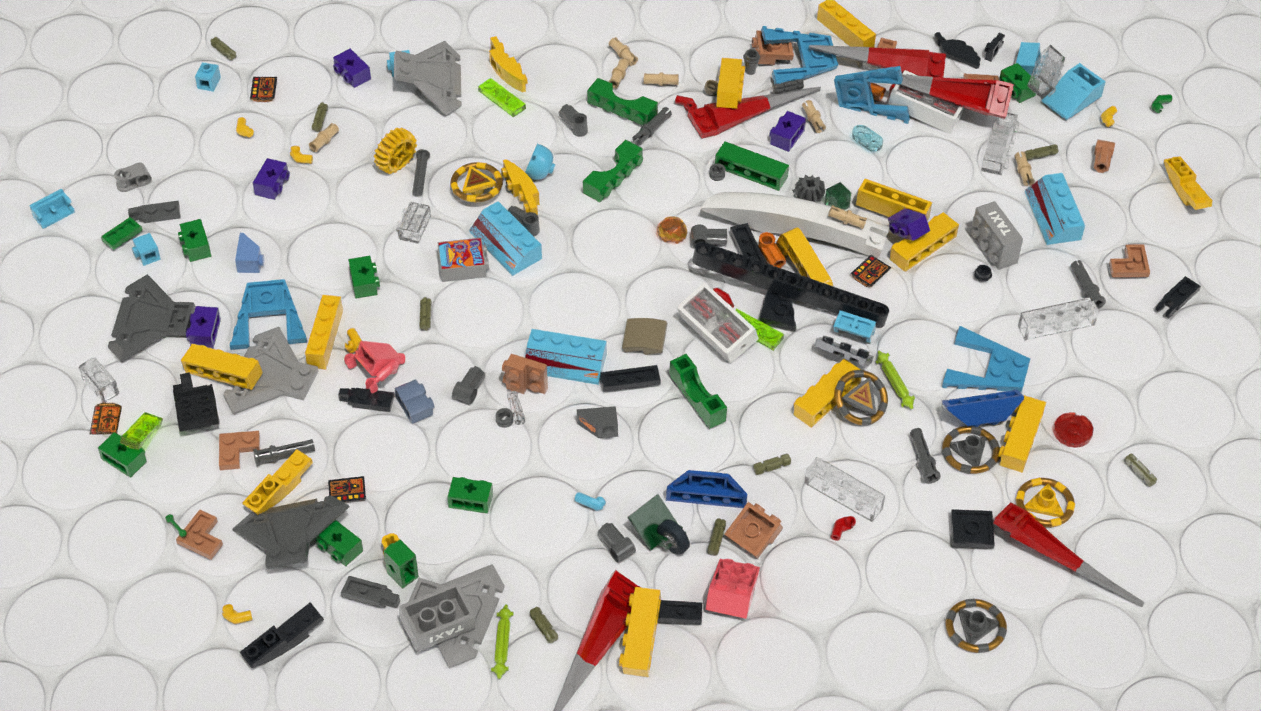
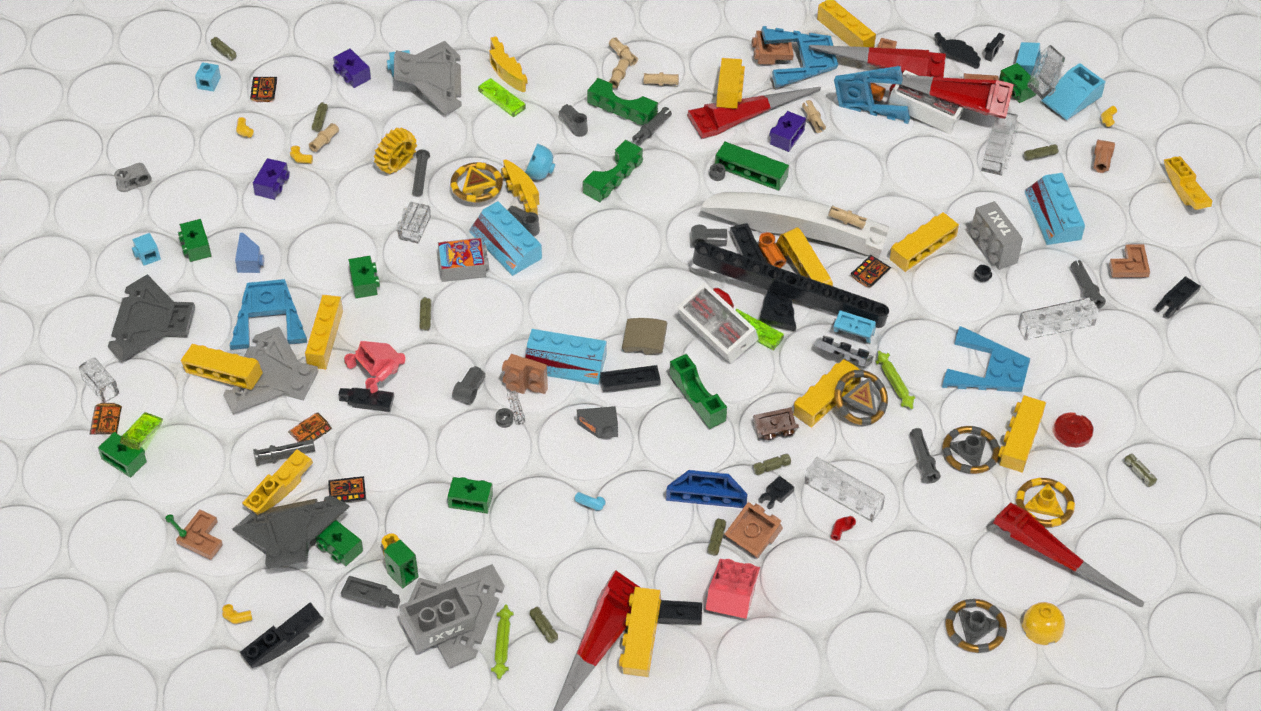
medium azure hinge [29,189,75,229] -> none
green plate [101,217,142,250] -> none
dark grey hinge [128,200,181,223] -> none
black plate [173,372,220,432] -> none
dark purple brick [186,306,221,349] -> none
nougat plate [219,431,260,470] -> none
yellow arm [345,328,362,353] -> none
sand blue brick [394,379,435,424] -> none
dark grey piece [598,522,636,563] -> none
plate [627,494,690,555] -> none
clear orange hair [657,216,687,244] -> none
red arm [675,95,697,111] -> none
dark tan hinge [704,80,718,95] -> none
dark grey cone [743,49,760,75] -> none
dark grey axle [773,79,804,94] -> none
dark grey gear [795,174,826,202] -> none
clear green brick [824,182,851,210] -> none
clear light blue plate [852,125,883,152] -> none
yellow brick [856,179,932,221] -> none
dark purple brick [888,208,930,241] -> none
blue wedge [942,390,1024,427] -> none
black plate [951,509,995,549] -> none
tan pin [1014,151,1035,186] -> none
green arm [1151,94,1173,113] -> none
none -> clear orange piece [287,412,332,442]
none -> reddish brown bracket [753,407,799,441]
none -> black plate [759,475,795,509]
none -> yellow cylinder [1022,602,1065,645]

